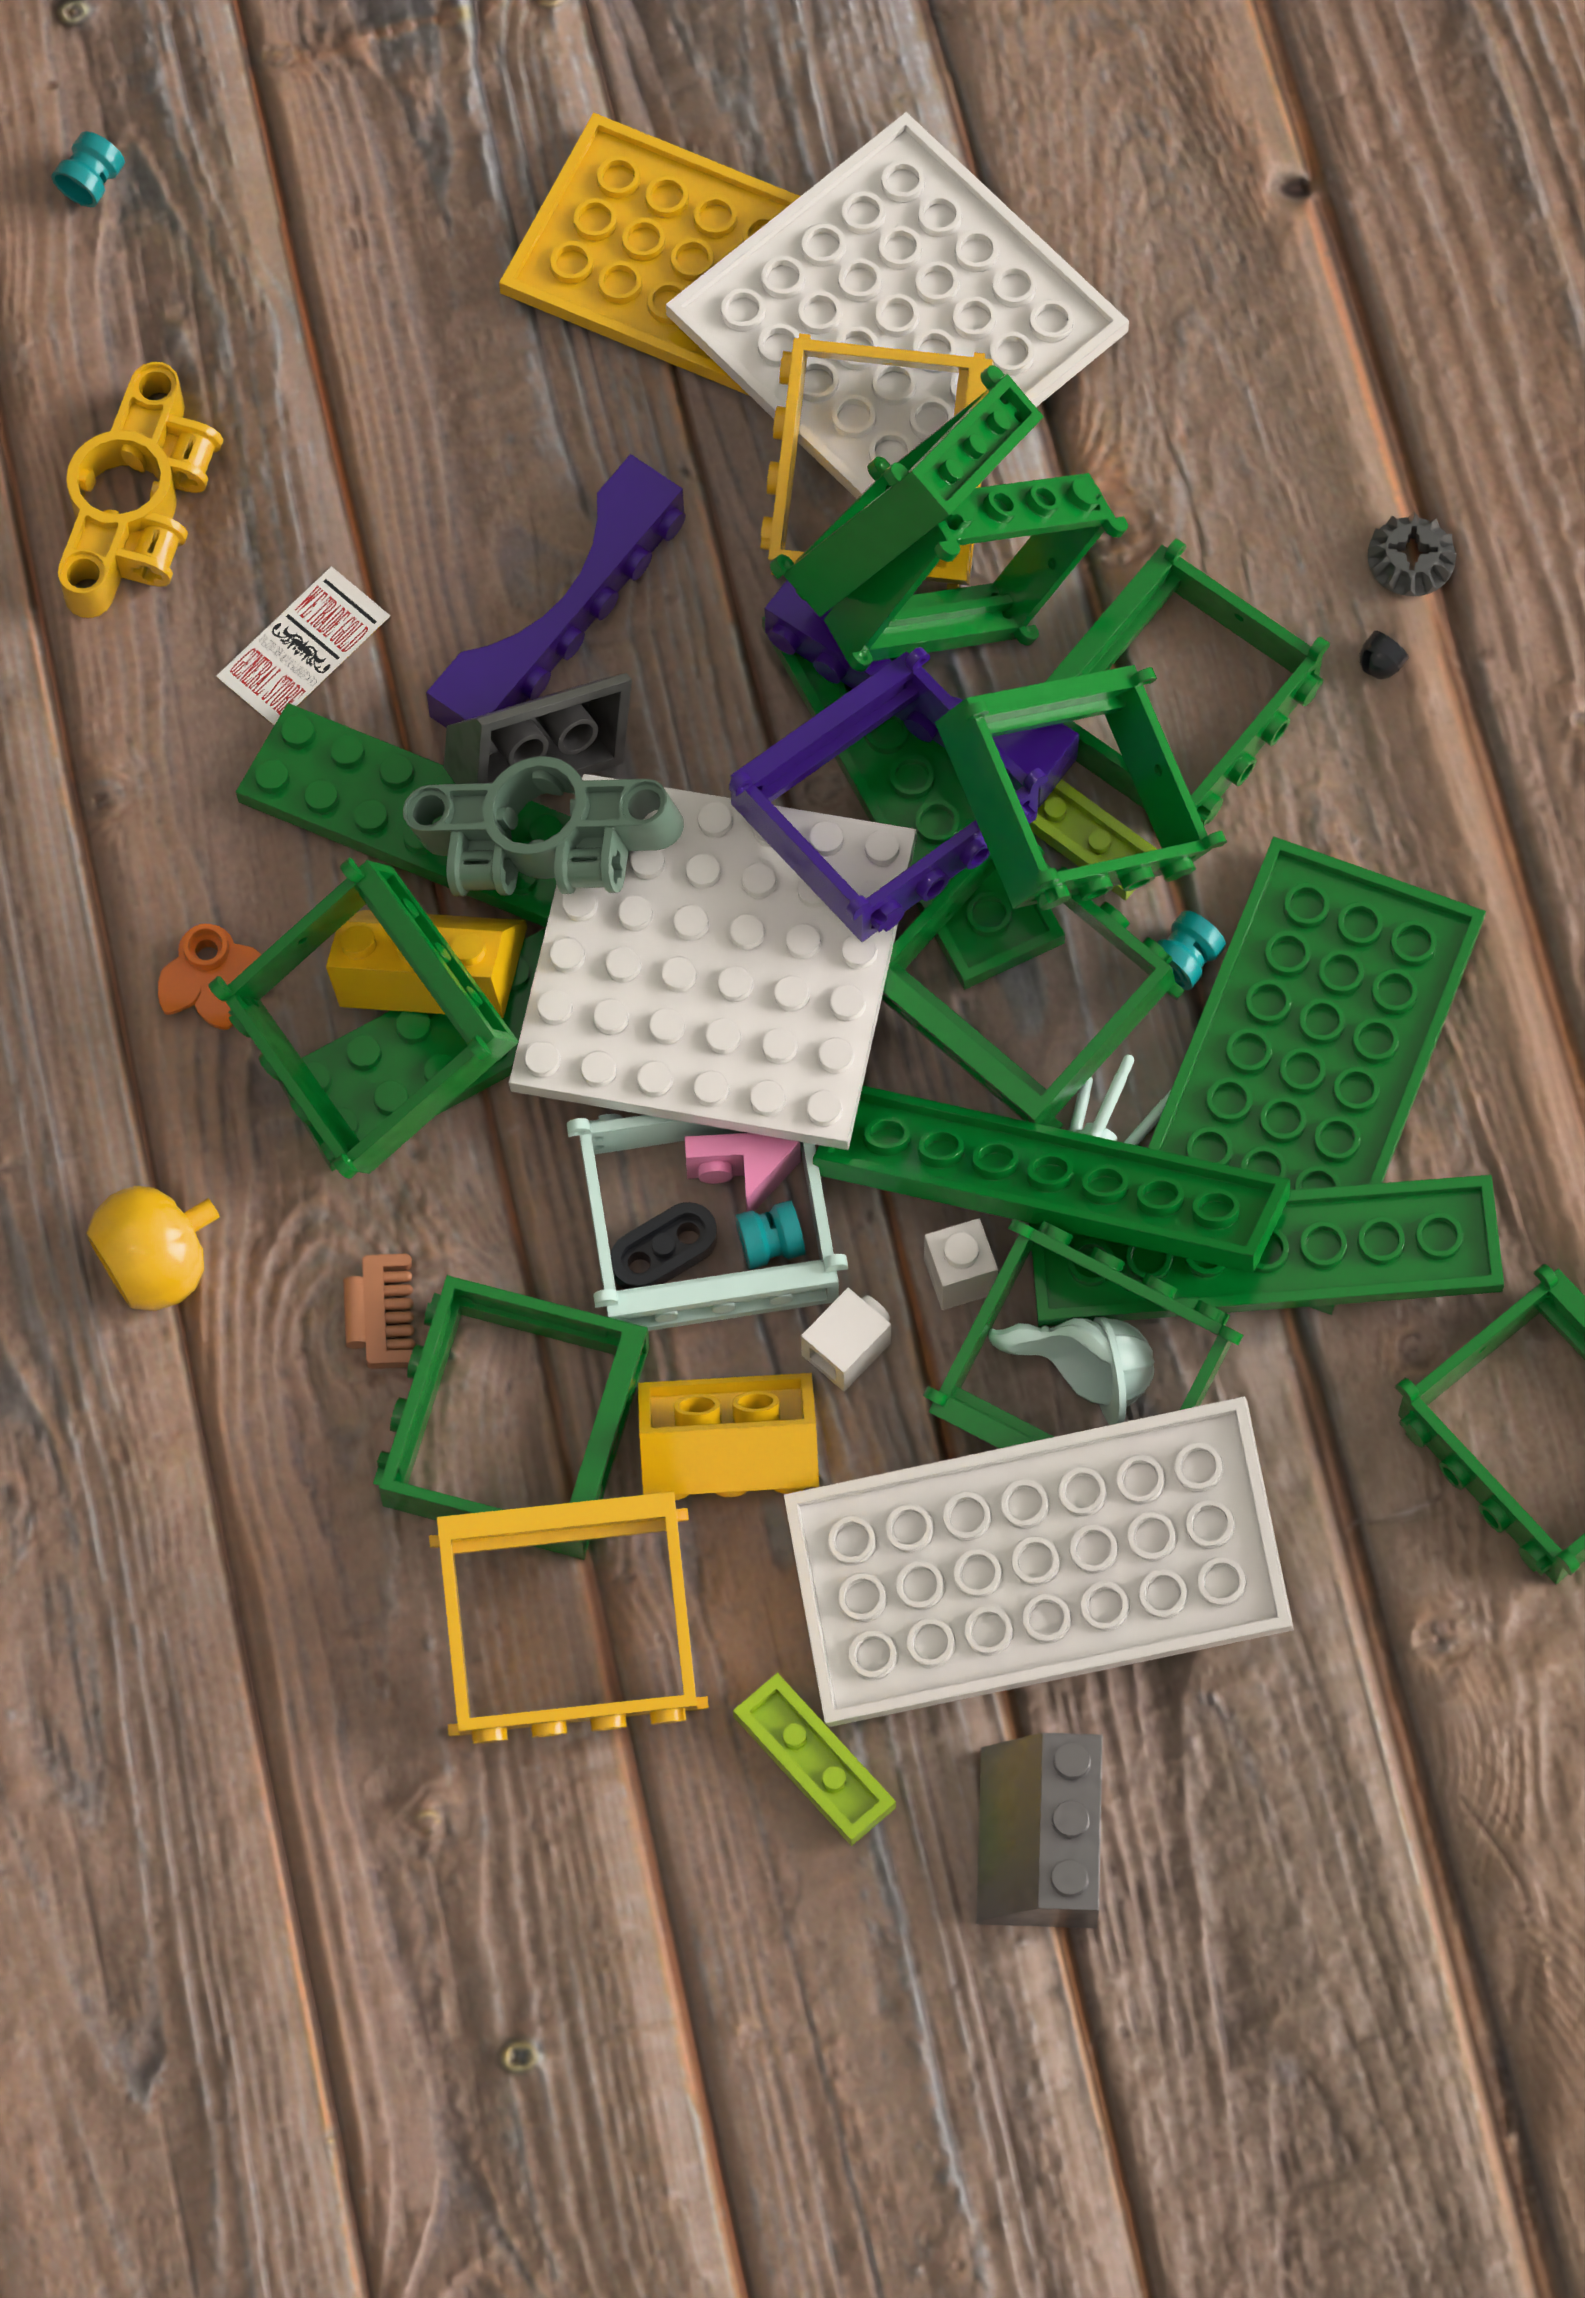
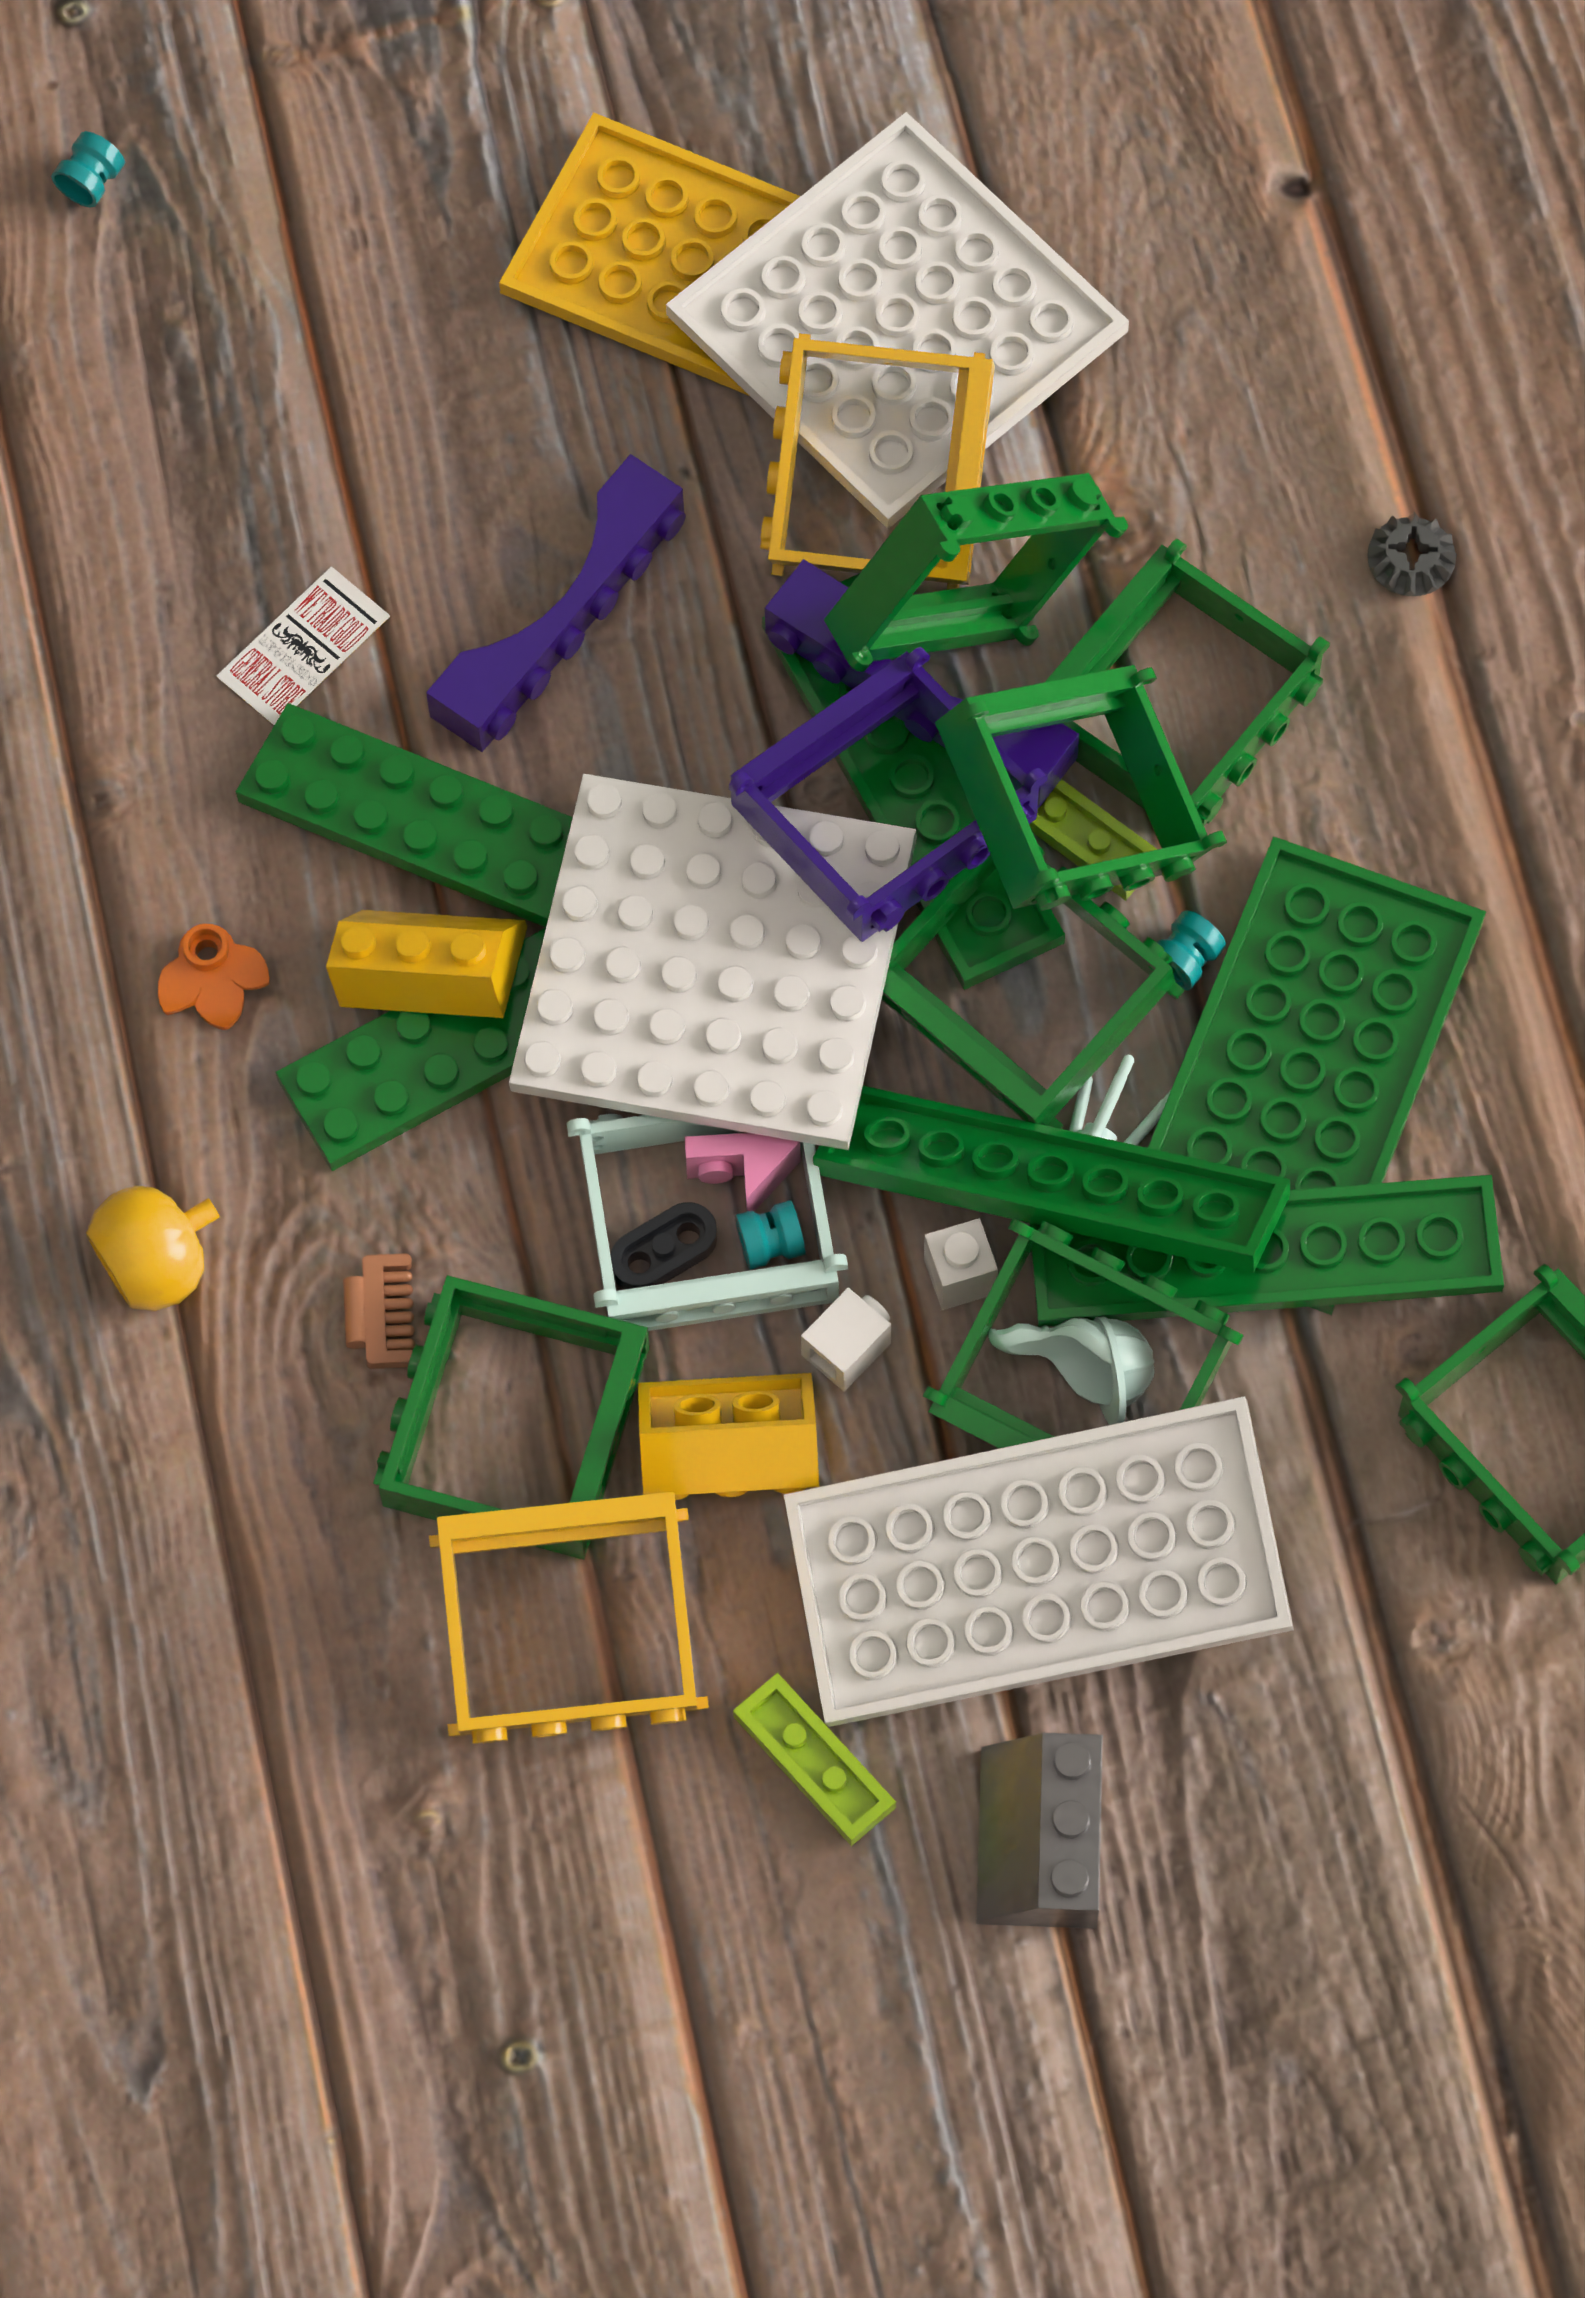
yellow piece [58,362,223,618] -> none
green window [208,858,519,1179] -> none
sand green piece [403,756,684,897] -> none
flat silver slope [444,673,632,784] -> none
green window [770,365,1044,617] -> none
black hinge [1359,630,1409,679] -> none

